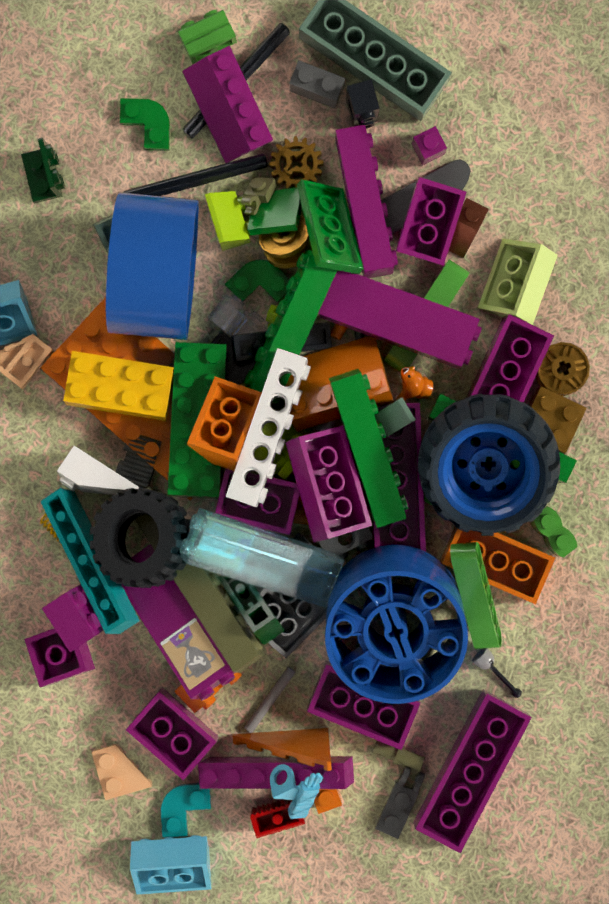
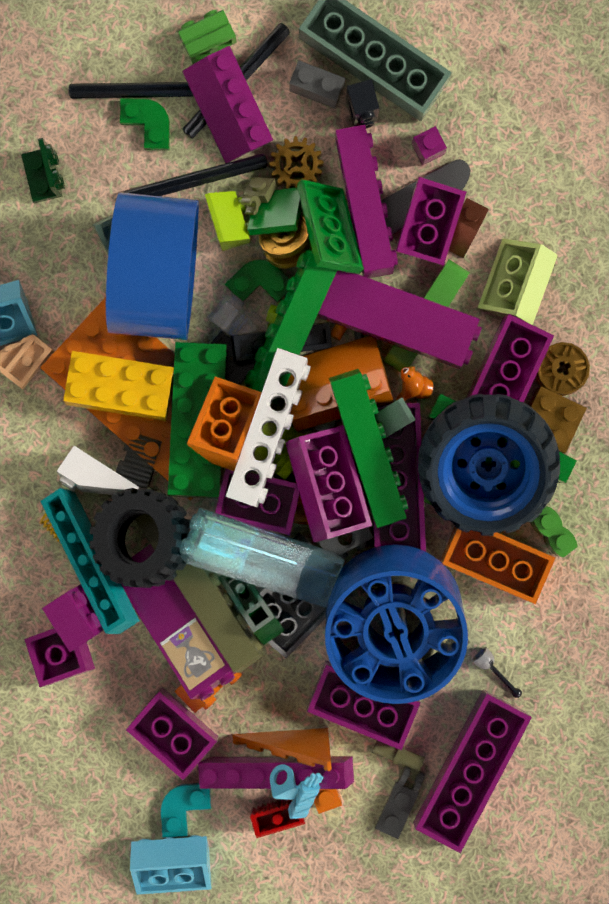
light nougat wing [92,744,152,800] -> none
light grey piece [244,666,296,733] -> none
bright green beam [450,542,502,649] -> none
none -> black axle [68,82,194,99]

